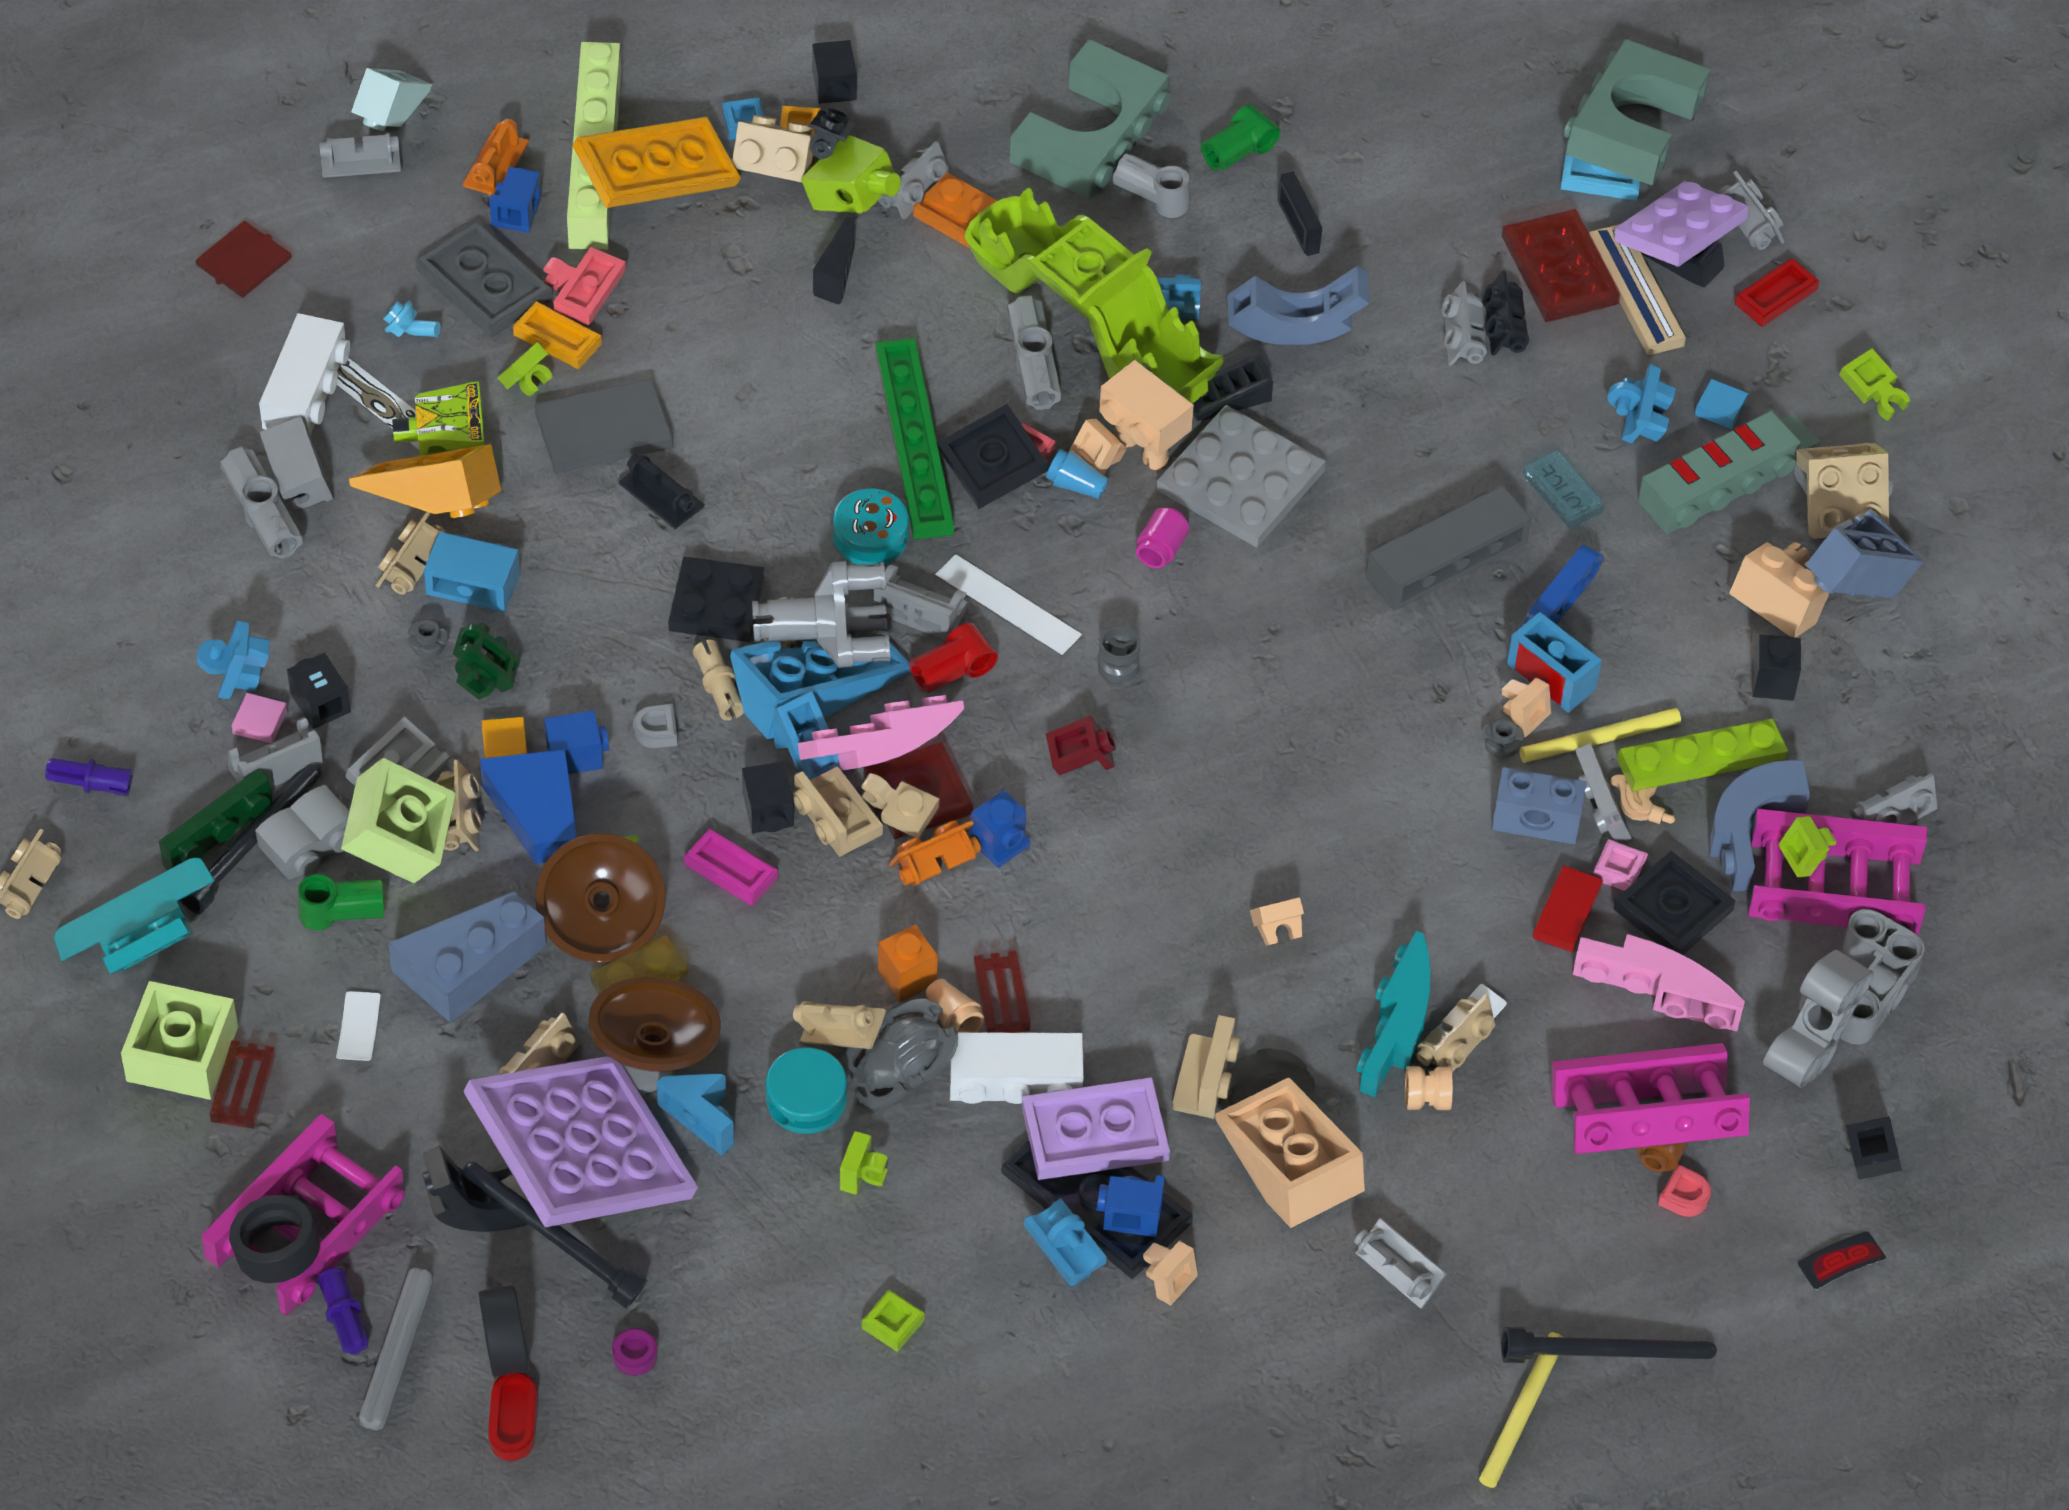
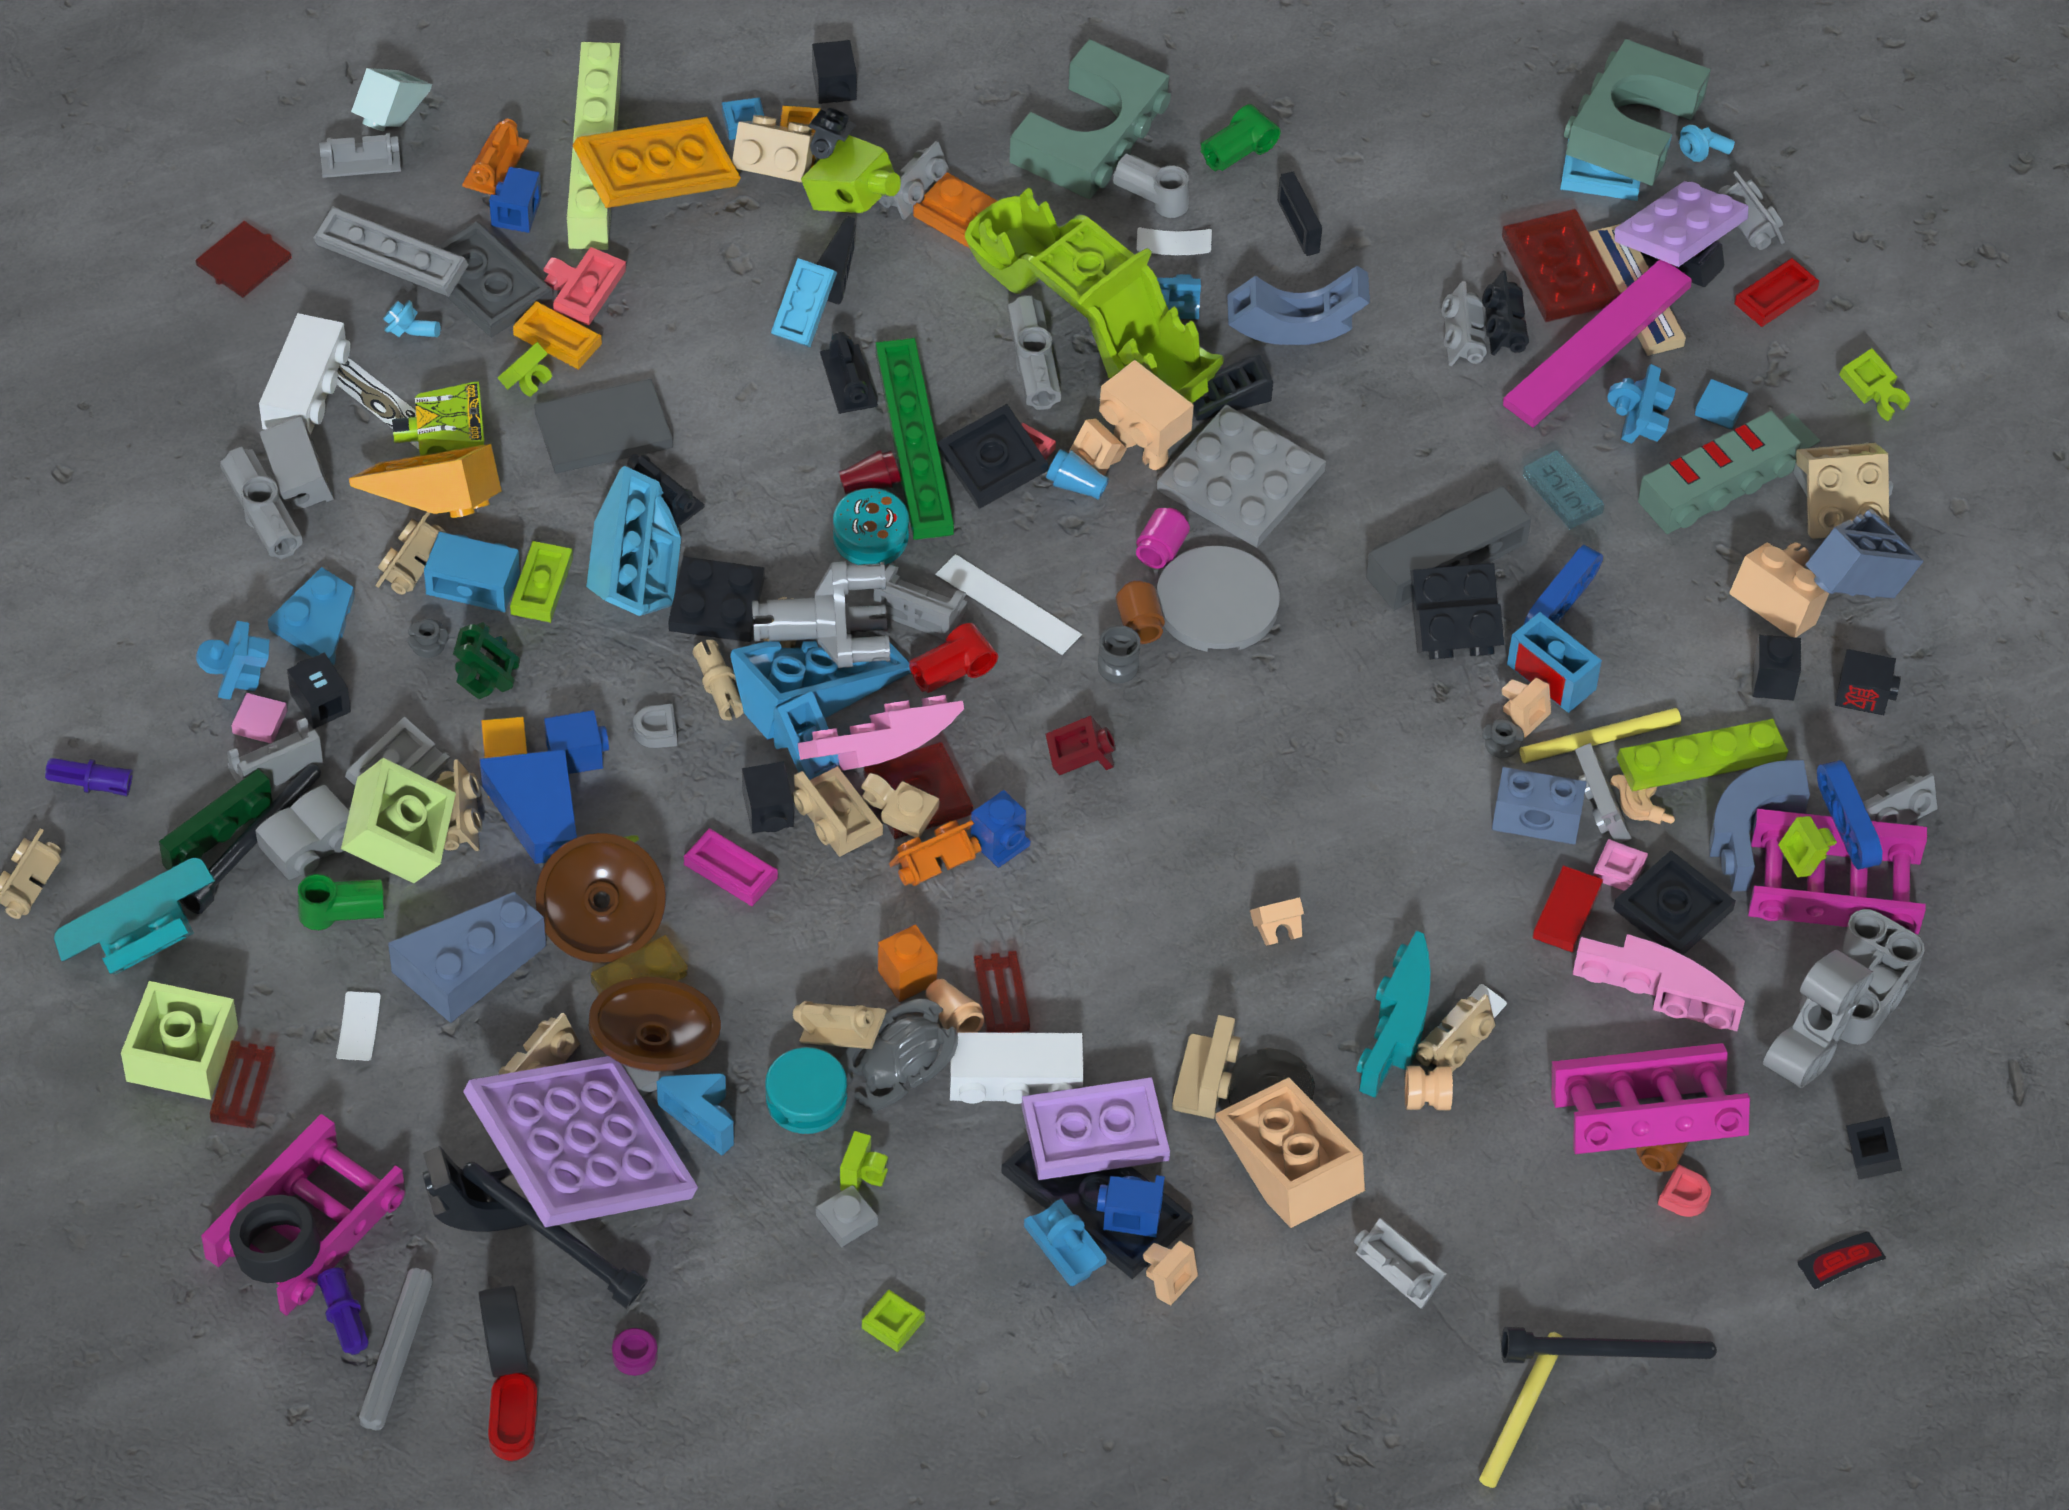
none -> dark azure wing [268,567,355,665]
none -> light grey tile [313,206,468,297]
none -> lime plate [510,541,573,623]
none -> medium azure wedge [586,466,681,616]
none -> medium azure plate [771,258,837,347]
none -> light grey plate [816,1185,878,1248]
none -> black hinge [820,332,878,414]
none -> dark red cone [838,449,901,494]
none -> dark orange brick [1116,581,1165,644]
none -> white sticker [1137,227,1212,255]
none -> light grey tile [1156,546,1280,652]
none -> black plate [1410,563,1504,660]
none -> dark pink tile [1503,260,1692,428]
none -> medium azure plate [1679,124,1735,162]
none -> blue beam [1817,760,1883,870]
none -> black brick [1835,649,1901,716]

